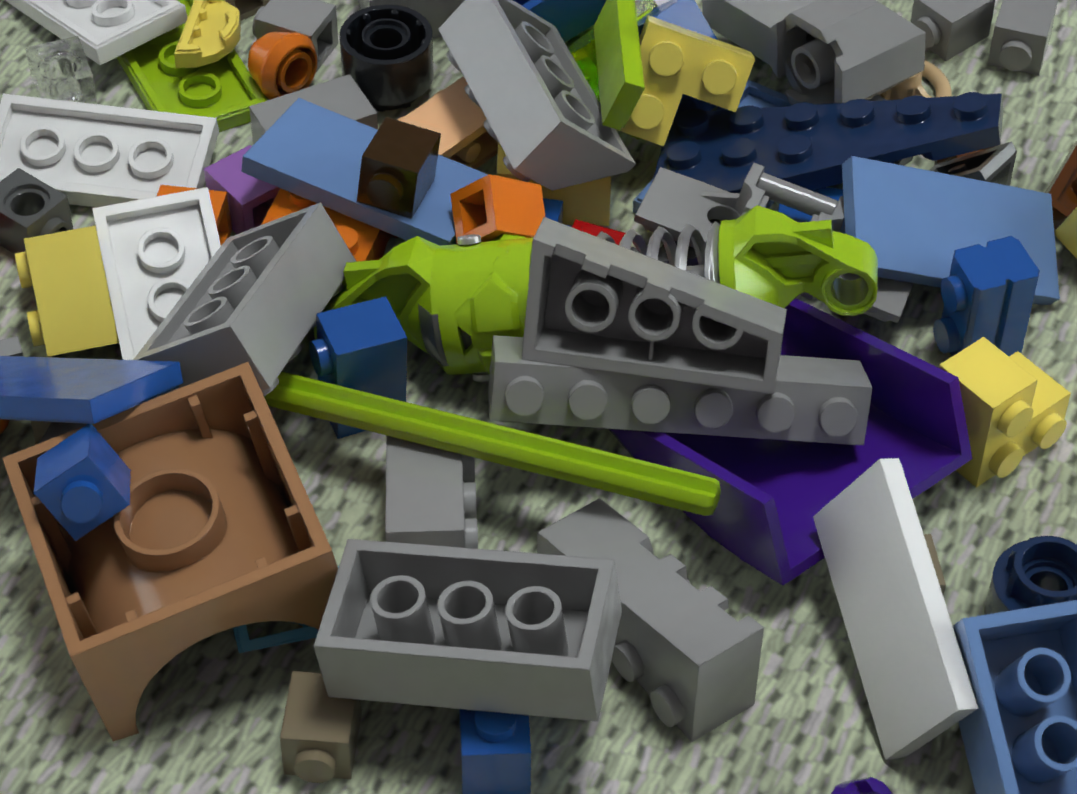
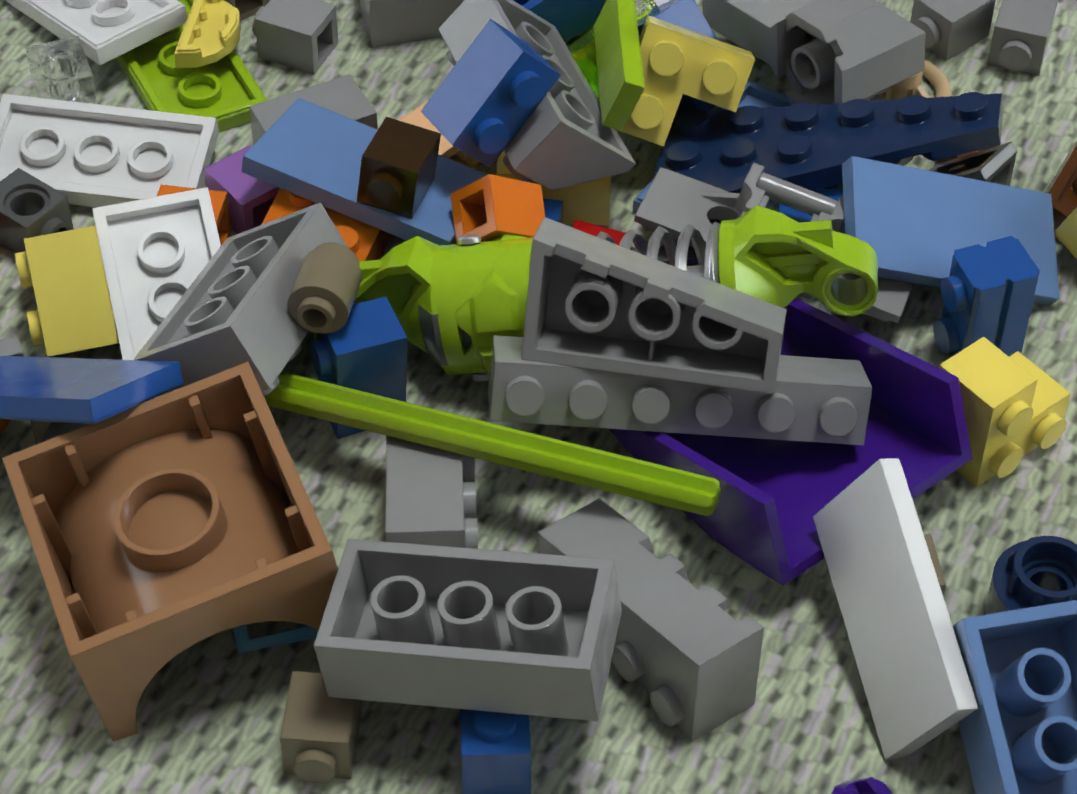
blue brick [34,424,131,541] -> none
orange cone [248,32,317,99] -> none
black piece [339,4,434,112] -> none
none -> dark tan brick [287,243,362,333]
none -> blue brick [421,19,561,167]

